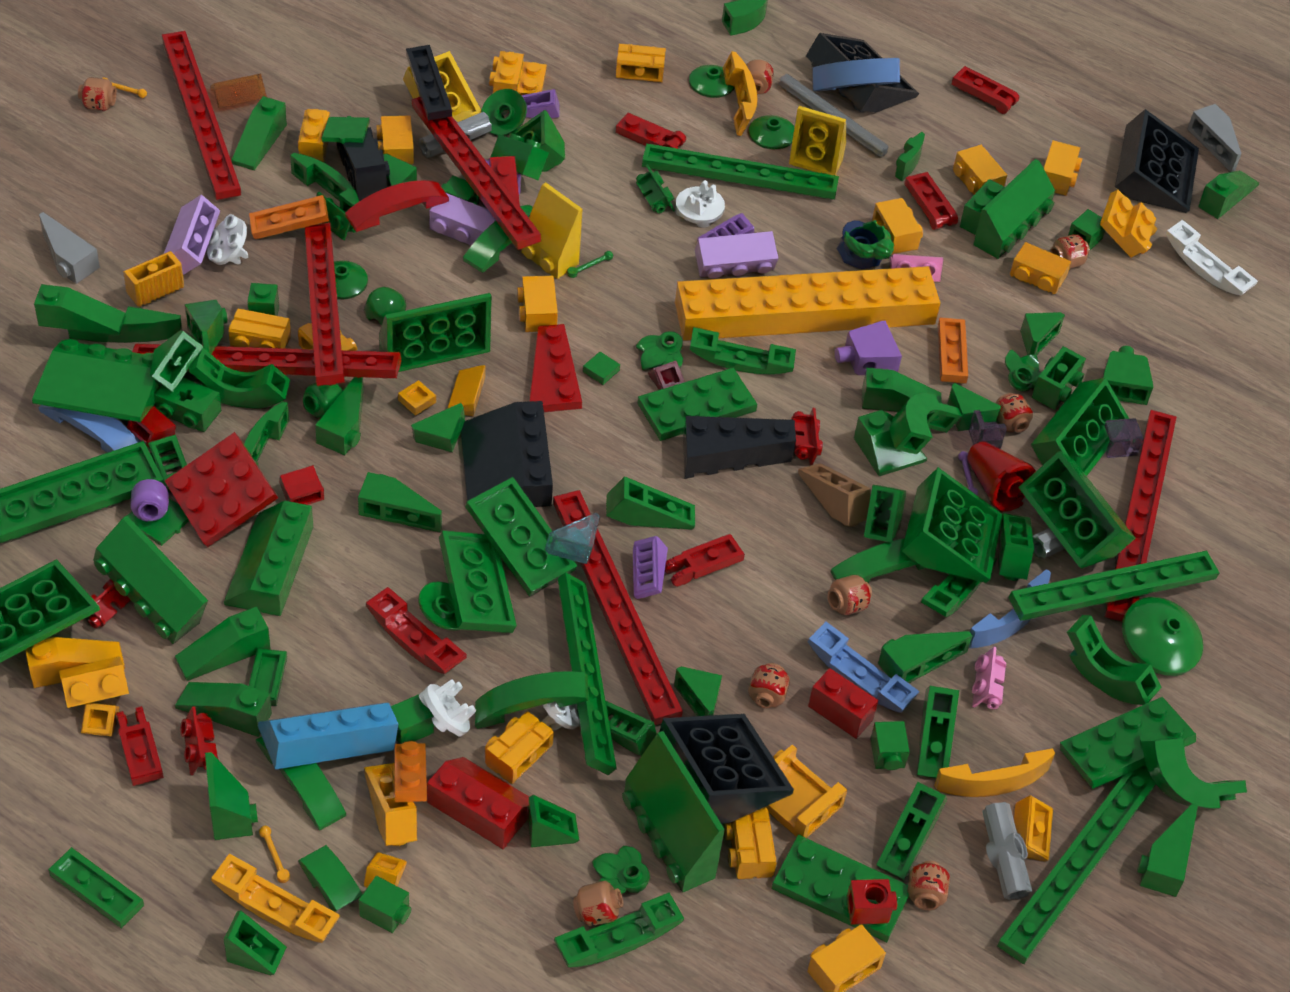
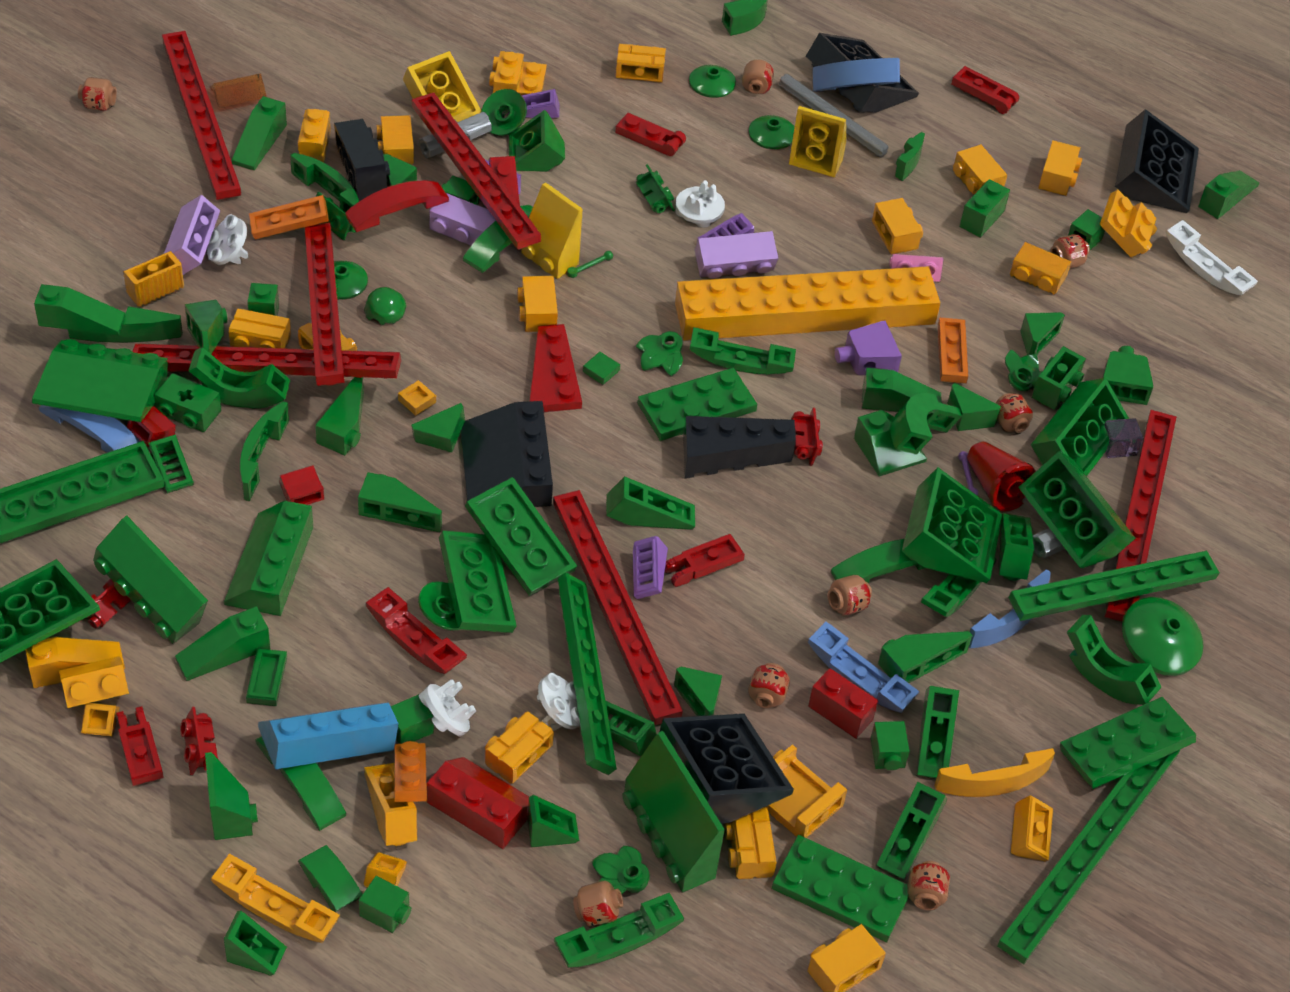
light grey slope [39,212,100,284] -> none
green plate [48,847,144,929] -> none
light orange hinge [102,77,147,98] -> none
green piece [127,498,189,546] -> none
medium lavender head [131,479,169,522] -> none
green slope [150,330,203,392] -> none
red plate [165,432,278,547] -> none
green slope [175,682,272,737] -> none
light orange hinge [259,825,290,883] -> none
green head [303,383,343,418] -> none
green piece [322,116,370,143] -> none
green slope [379,293,492,372] -> none
black plate [406,45,452,121] -> none
light orange slope [447,365,486,417] -> none
green slope [475,671,588,729] -> none
green brick [491,133,549,181] -> none
clear light blue slope [545,512,600,564] -> none
green plate [642,143,839,200] -> none
dark red slope [648,361,685,390] -> none
light orange slope [723,51,757,136] -> none
medium nougat slope [798,463,871,527] -> none
piece [836,220,894,270] -> none
red brick [847,879,897,925] -> none
green torso [864,485,906,543] -> none
red plate [904,172,958,230] -> none
panel [969,410,1007,449] -> none
bright pink hinge [972,647,1006,710] -> none
green slope [973,159,1055,259] -> none
light grey piece [982,802,1032,900] -> none
green slope [1137,804,1198,897] -> none
green arch [1142,738,1247,808] -> none
light grey slope [1187,104,1241,172] -> none

